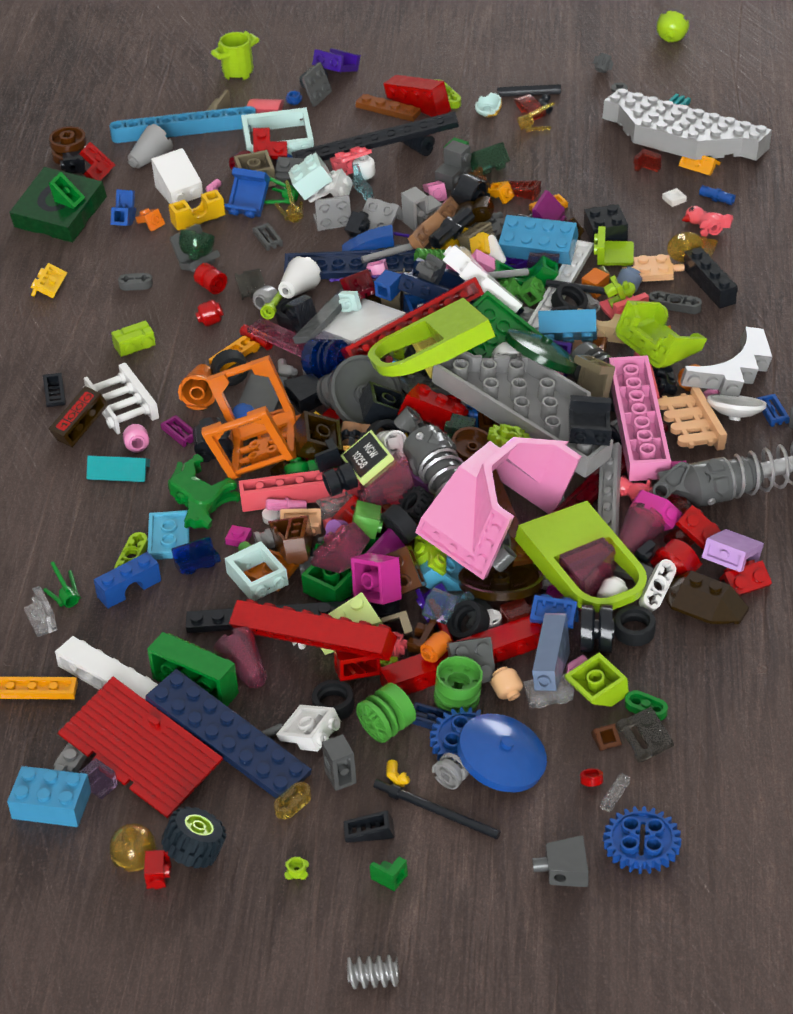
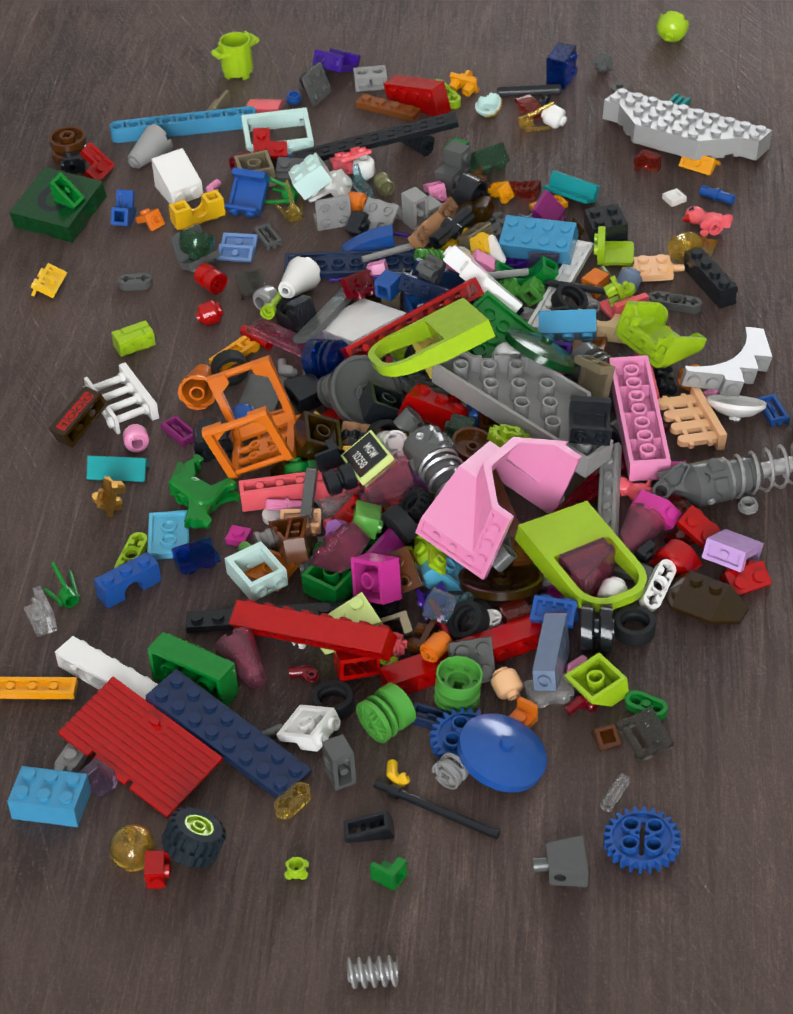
black slope [43,373,66,407] -> none
light aqua tile [338,291,362,312] -> none
red tile [580,768,603,787] -> none
none -> pearl gold hips [91,476,126,518]
none -> medium blue slope [216,232,259,263]
none -> dark red arm [289,665,319,683]
none -> dark grey beam [300,468,318,523]
none -> orange head [347,191,368,213]
none -> light grey brick [353,65,387,92]
none -> olive wheel [374,172,395,196]
none -> light orange hips [448,70,480,97]
none -> orange bracket [509,696,538,728]
none -> white head [541,104,567,129]
none -> teal panel [542,170,600,204]
none -> clear blue brick [546,42,578,90]
none -> dark red arm [564,695,598,716]
none -> light grey plate [738,496,759,515]

